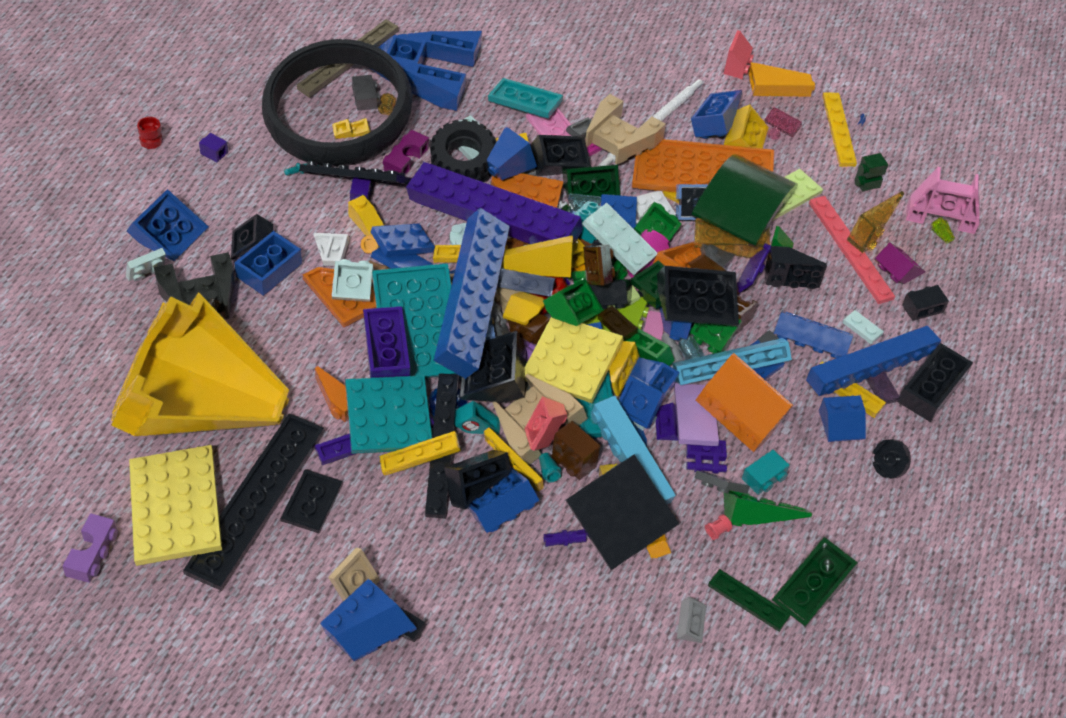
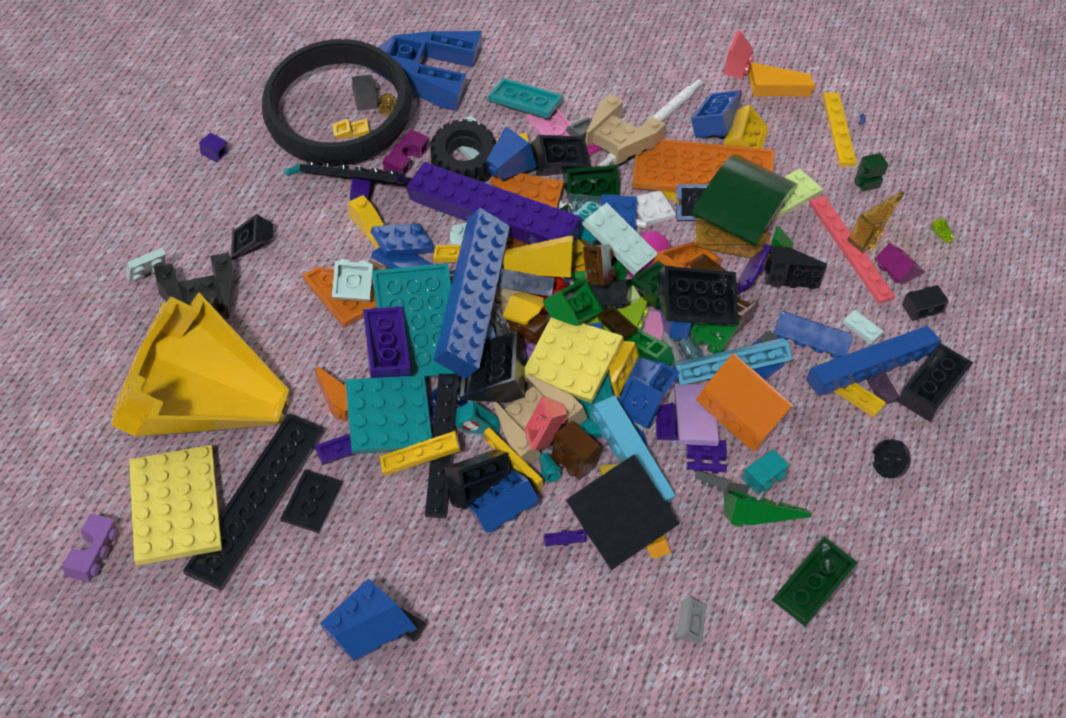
blue slope [126,189,209,261] -> none
red wheel [137,116,163,149] -> none
blue brick [234,231,302,296] -> none
dark tan plate [297,19,398,98] -> none
white wing [314,233,349,266] -> none
tan tile [328,548,380,601] -> none
light orange tile [360,235,379,254] -> none
green plate [633,201,682,241] -> none
dark grey wing [700,244,735,268] -> none
coral bush [705,514,732,540] -> none
dark green tile [708,569,791,632] -> none
clear pink plate [765,107,802,140] -> none
blue slope [819,395,866,442] -> none
bright pink wedge [906,167,980,234] -> none

